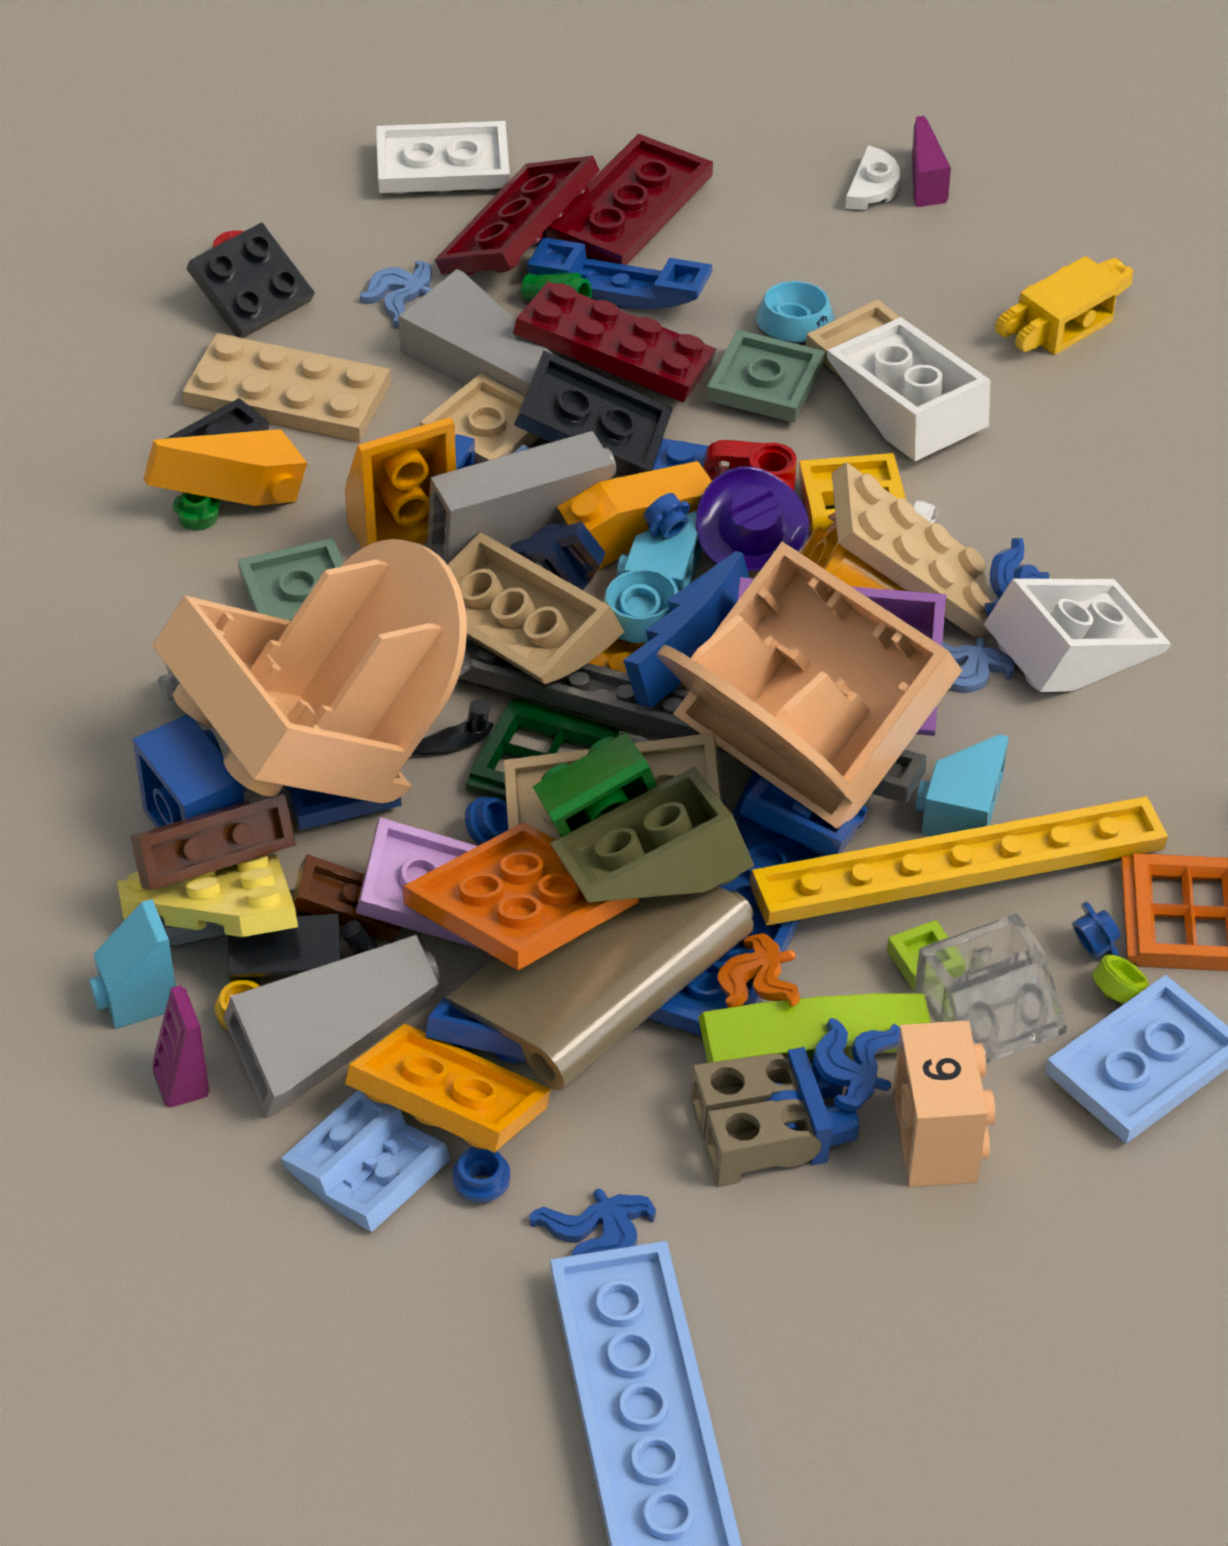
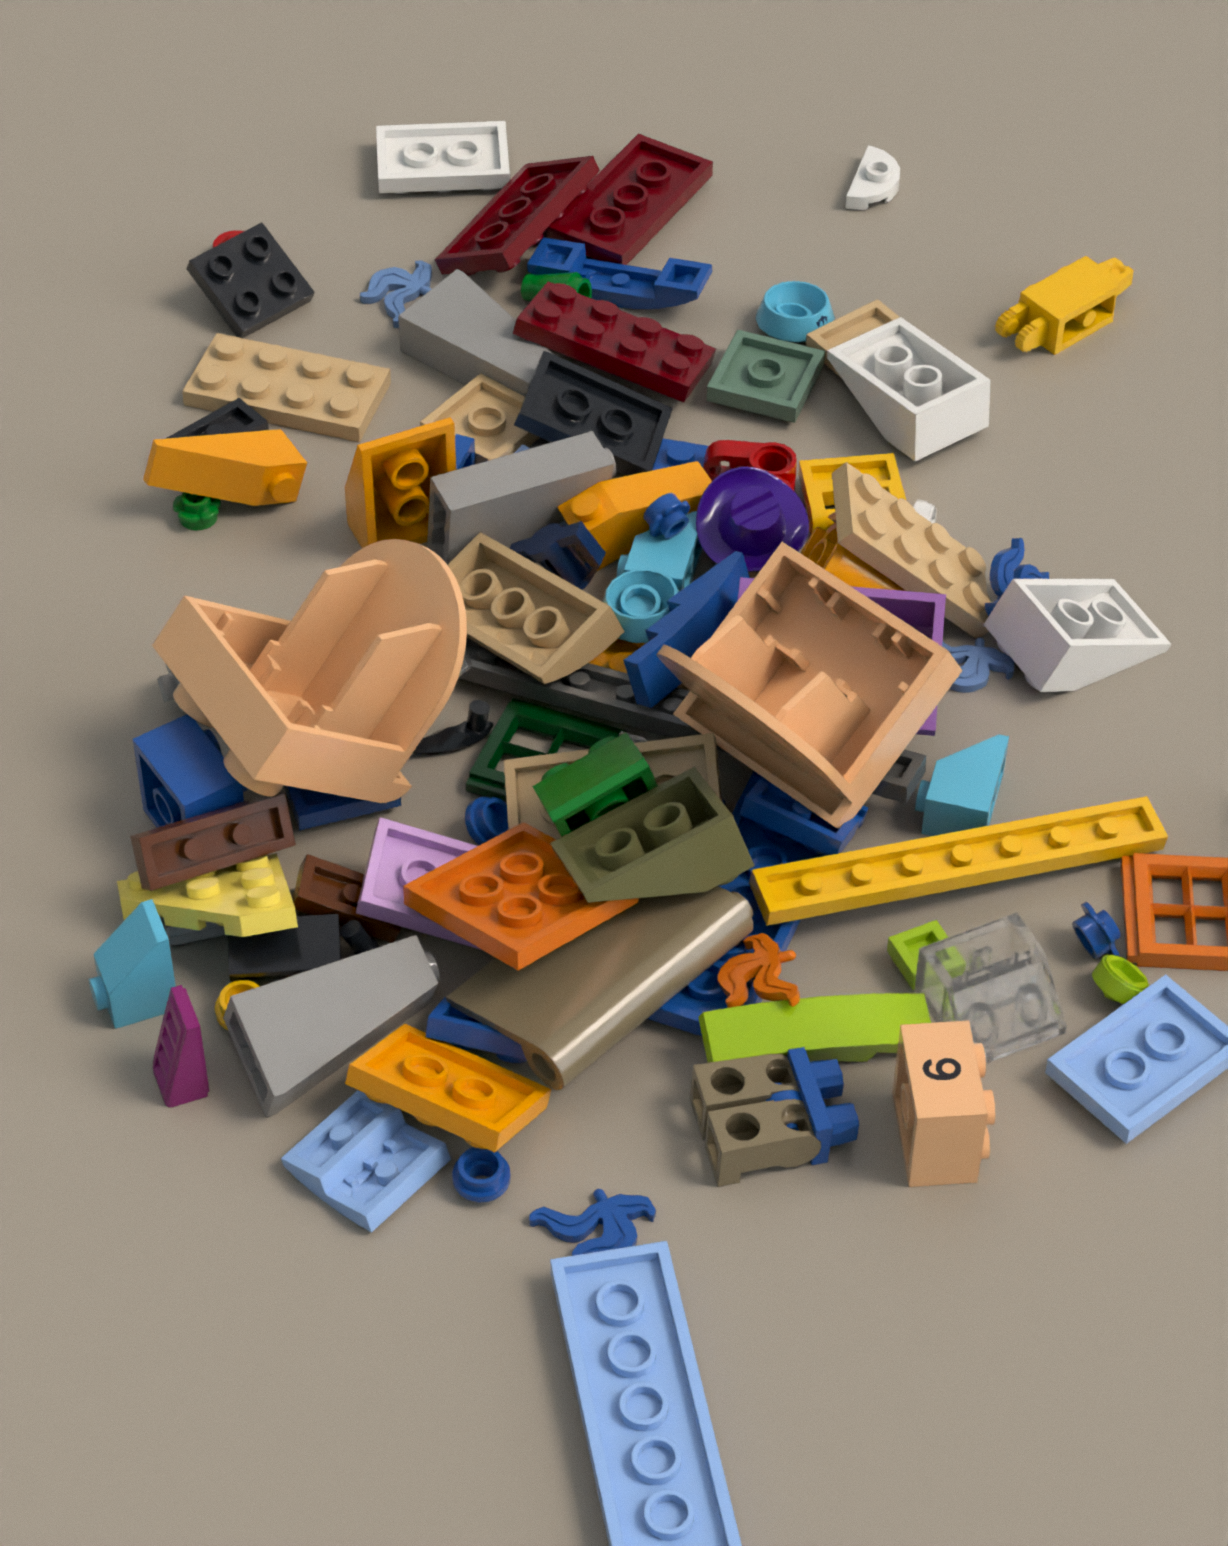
sand green plate [238,538,343,621] -> none
blue piece [813,1018,900,1112] -> none
magenta slope [912,116,951,207] -> none

